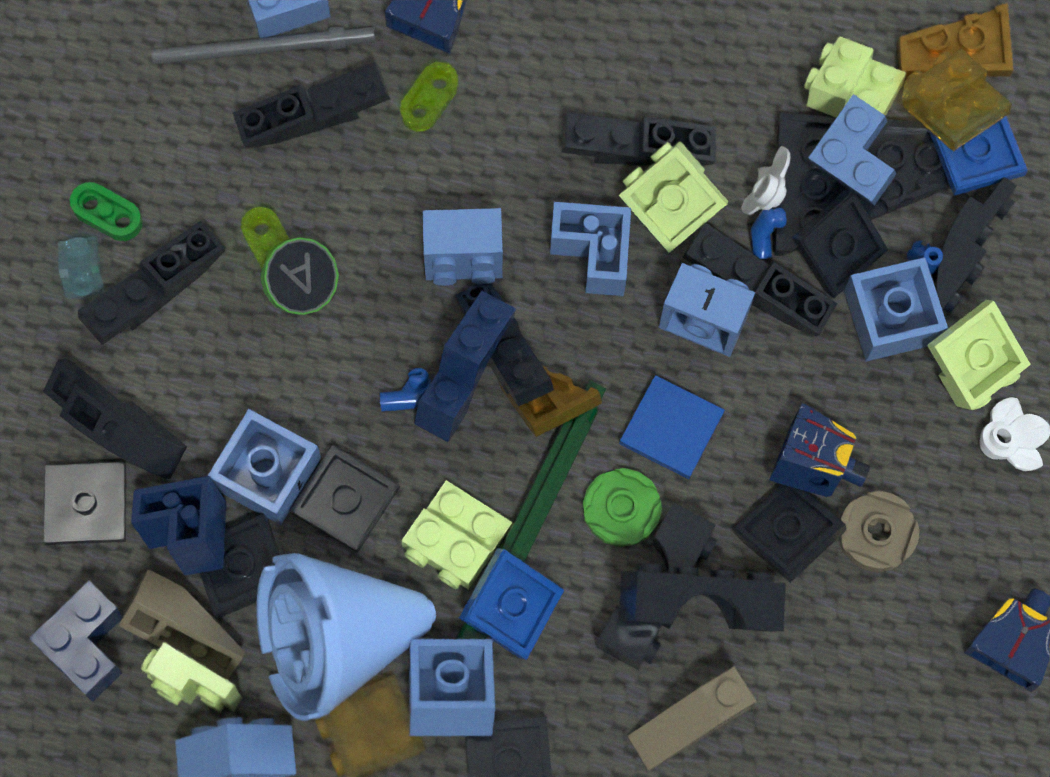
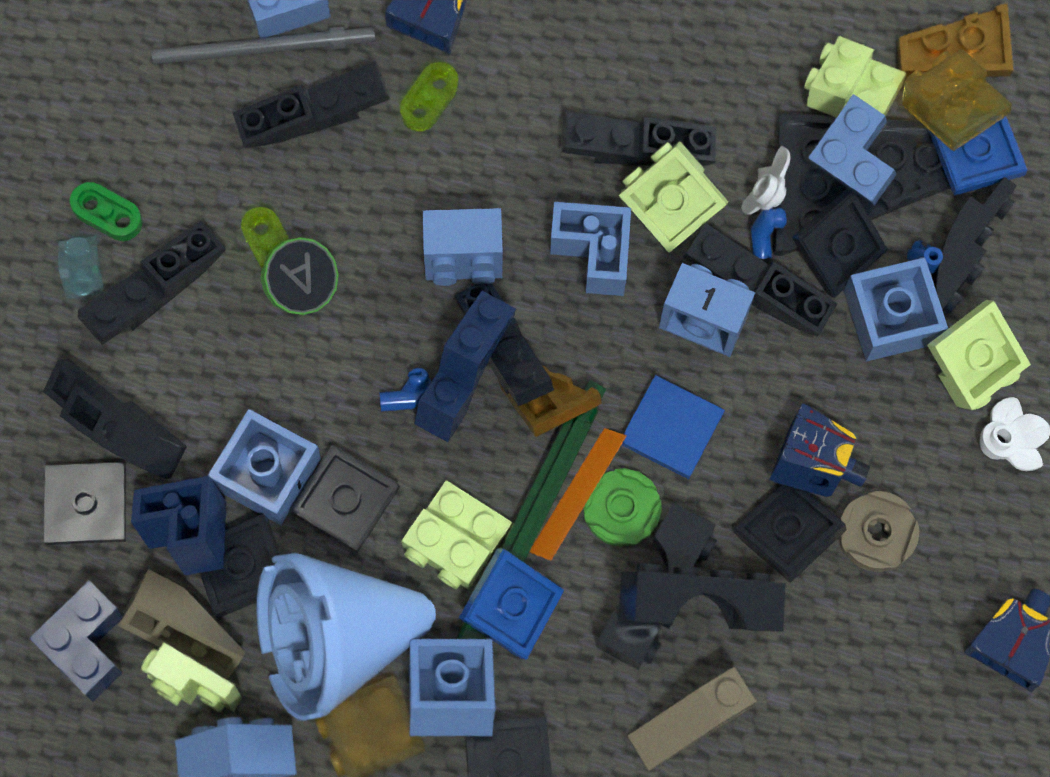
none -> orange sticker [530,428,627,561]

